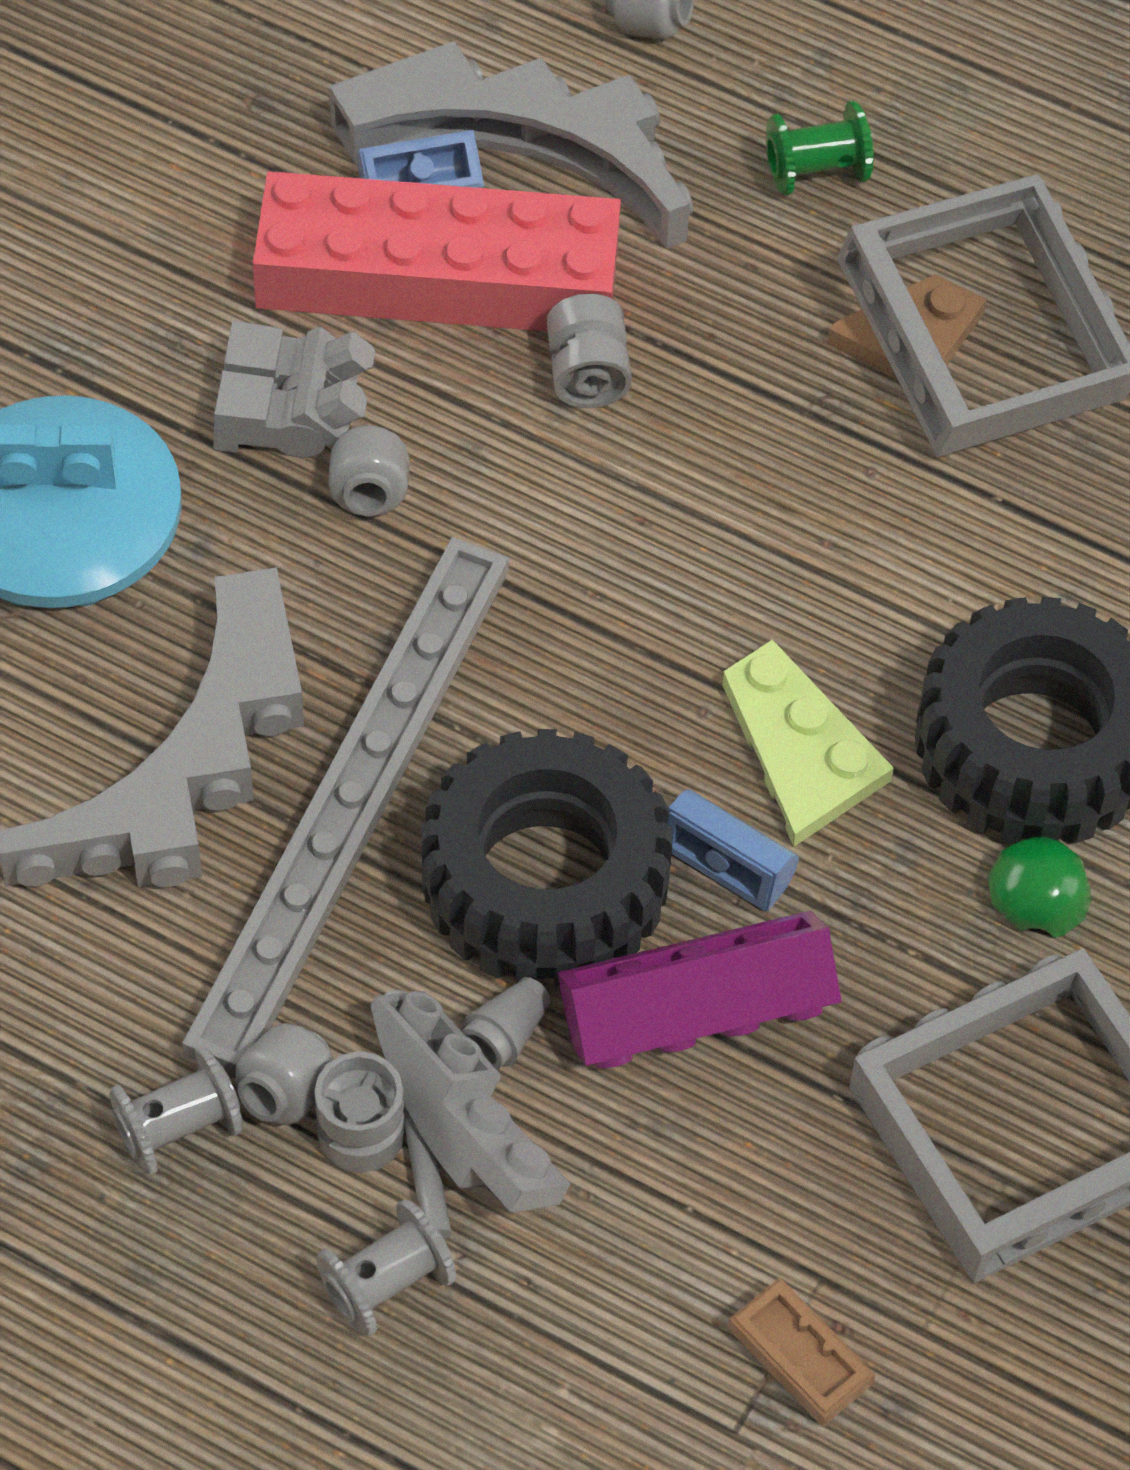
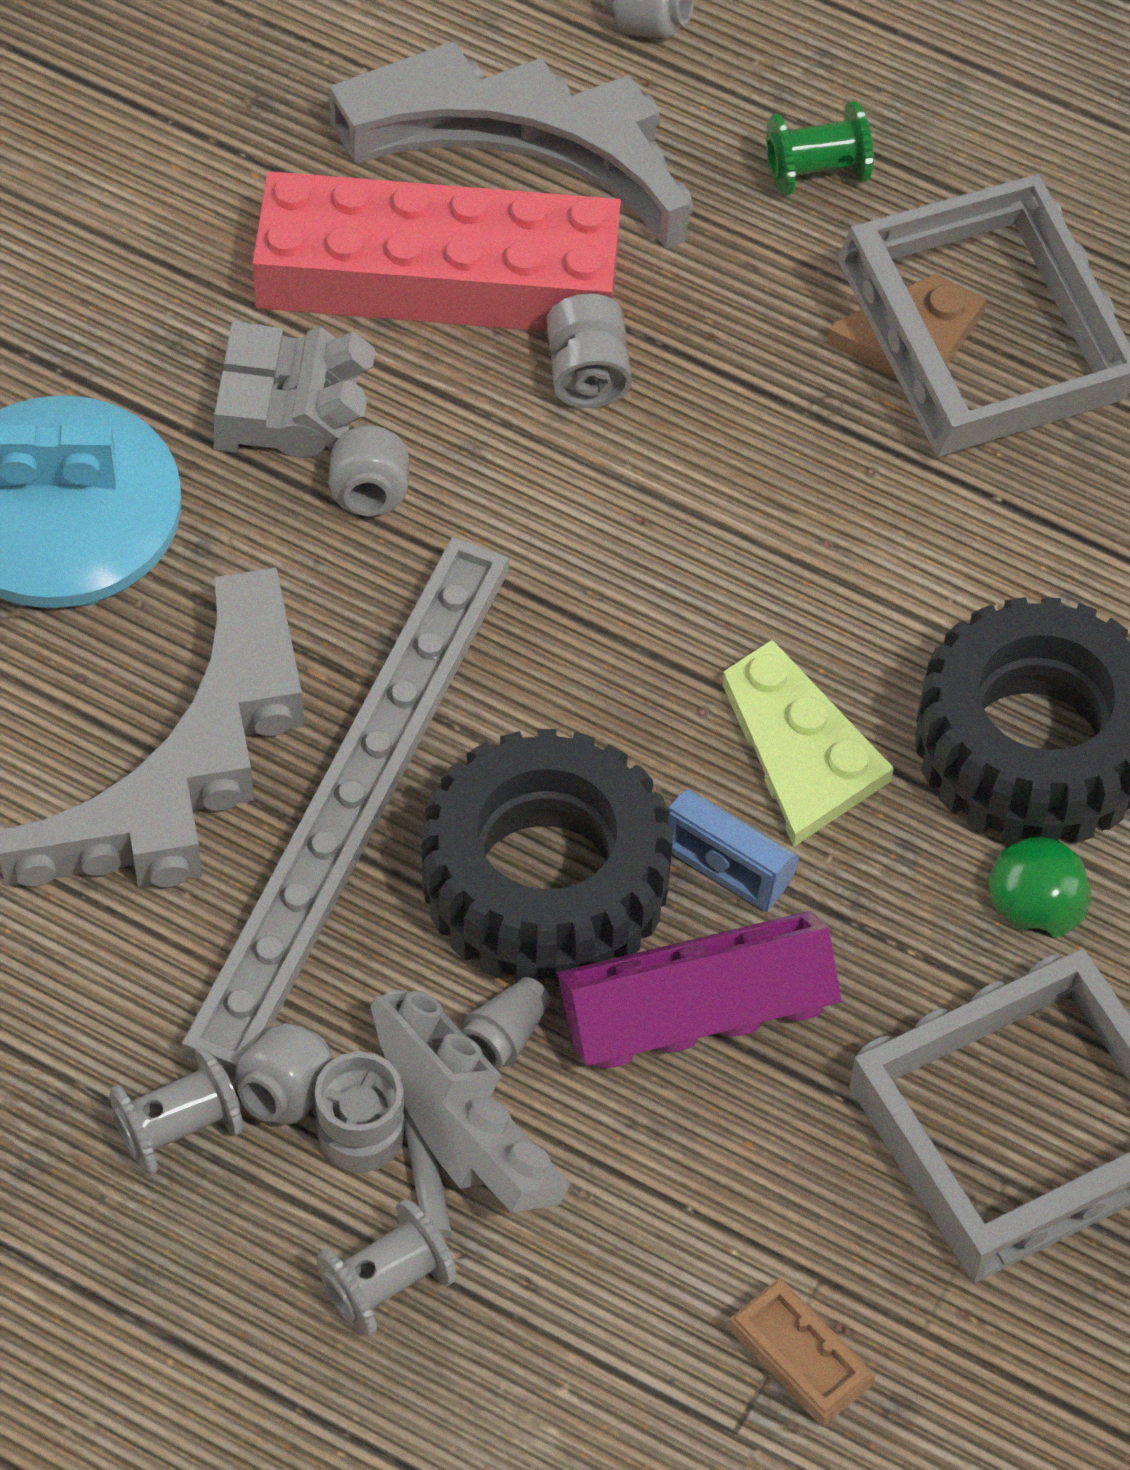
medium blue brick [357,130,485,188] -> none

